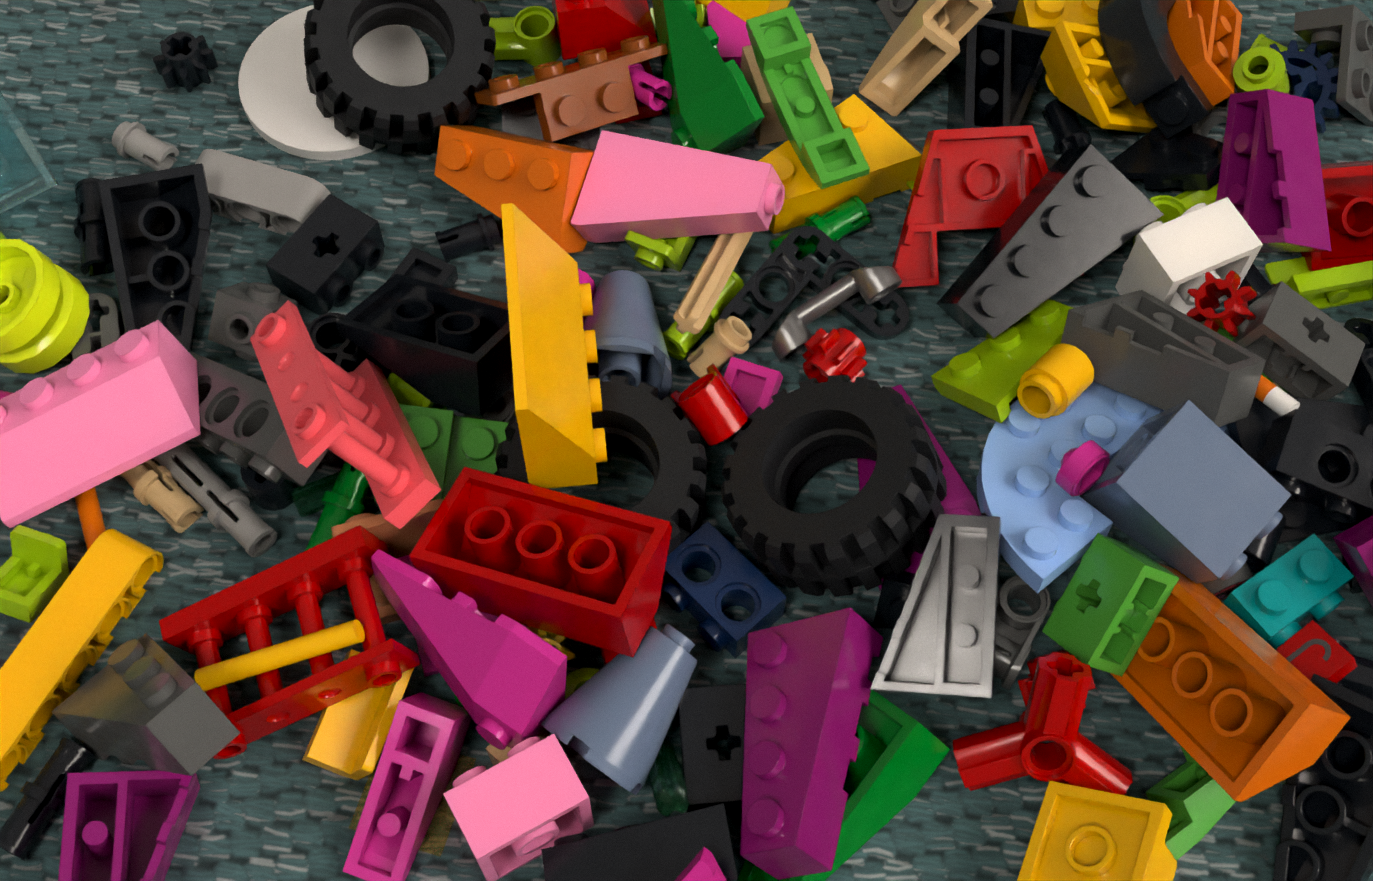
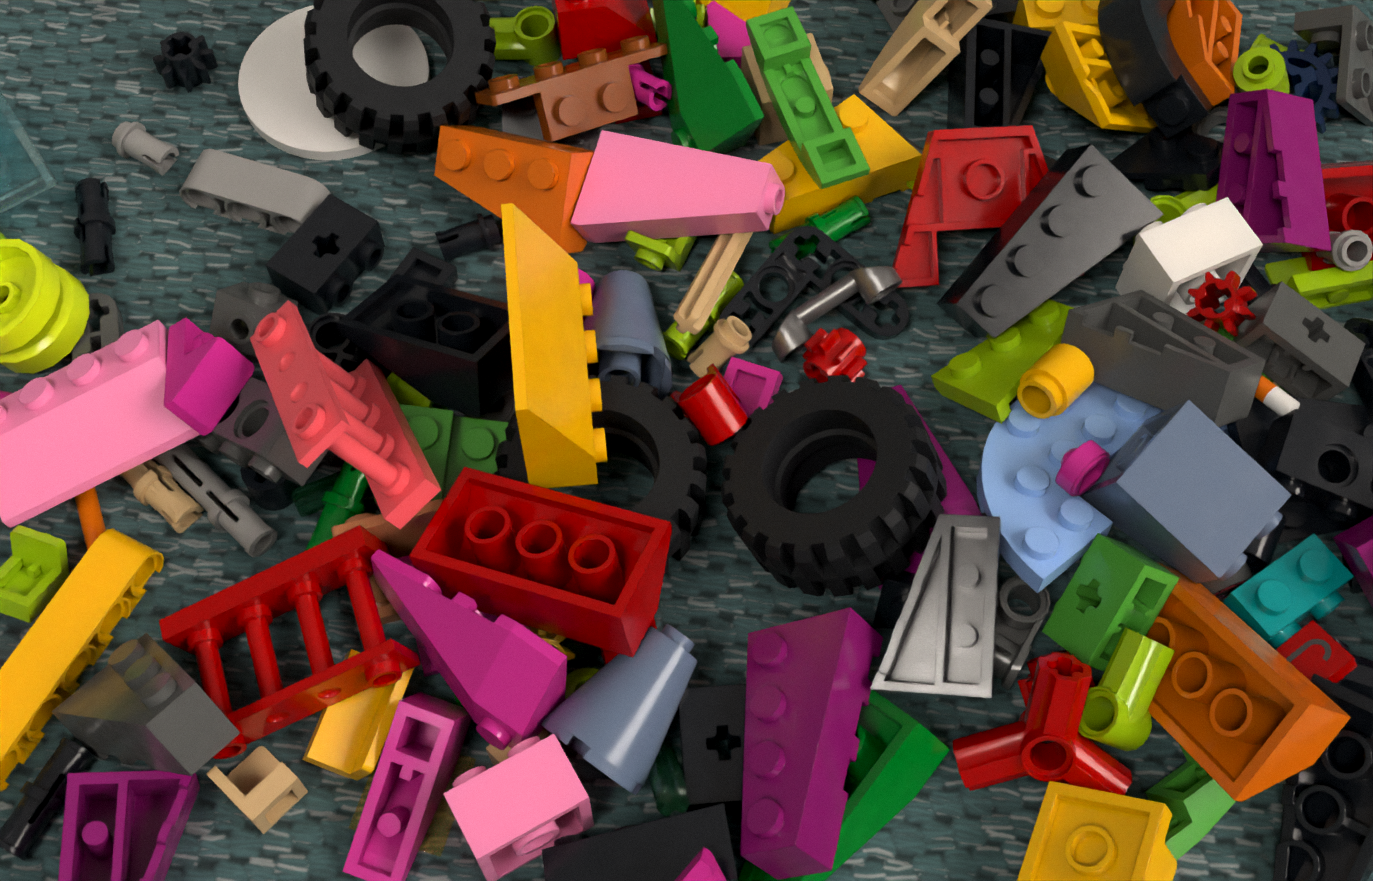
black wedge [98,163,213,353] -> none
yellow bar [194,619,365,691] -> none
dark blue brick [660,521,786,659] -> none
black axle [1042,99,1092,155] -> none
none -> dark pink slope [163,318,255,436]
none -> tan panel [206,746,308,834]
none -> lime piece [1078,627,1175,751]
none -> light grey pin [1316,229,1373,271]

